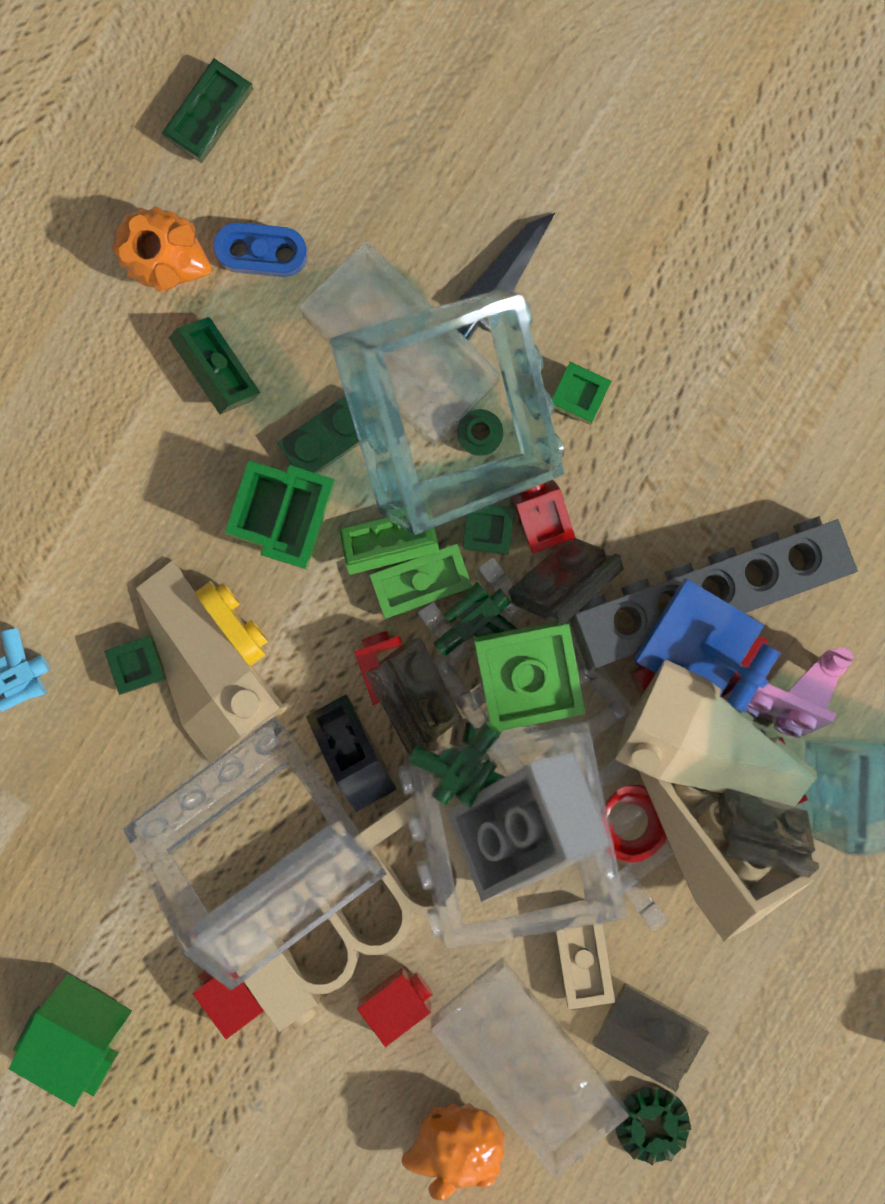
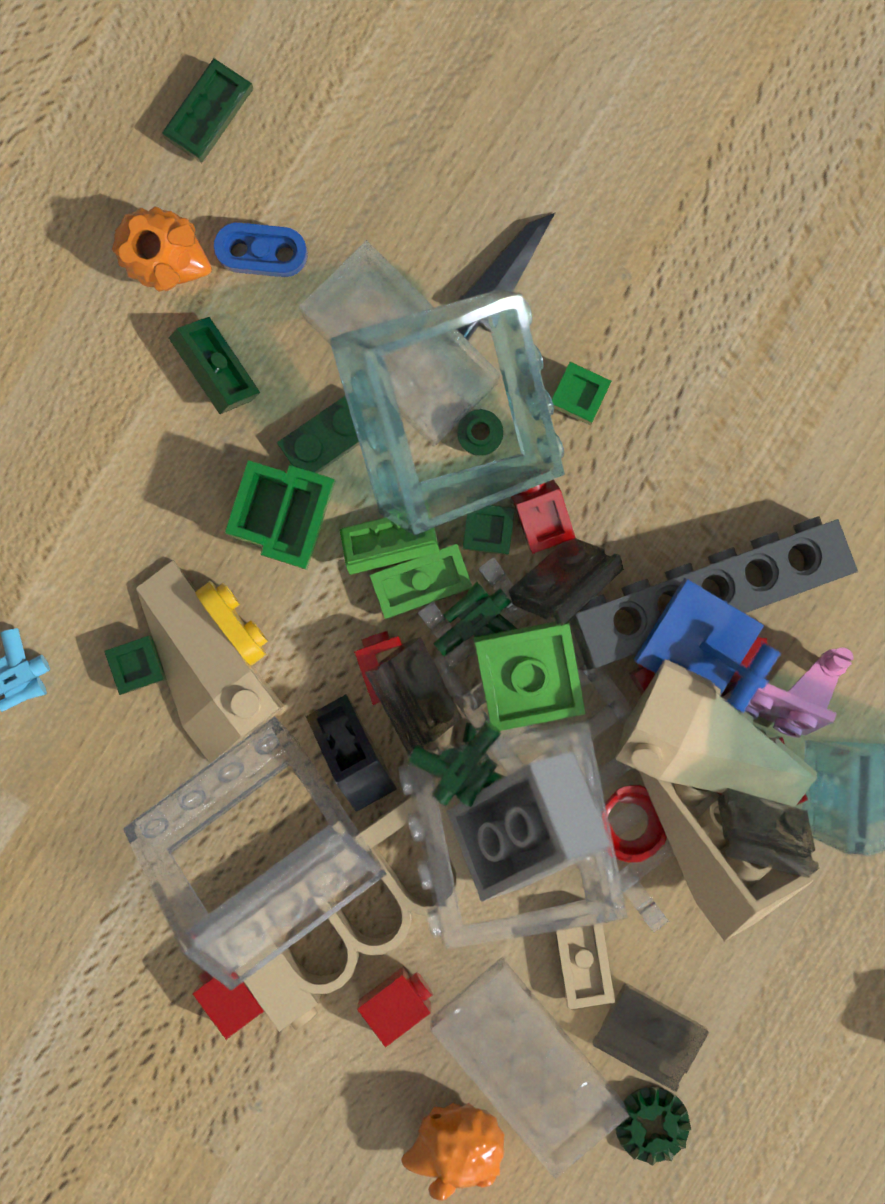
green plate [8,974,132,1107] -> none

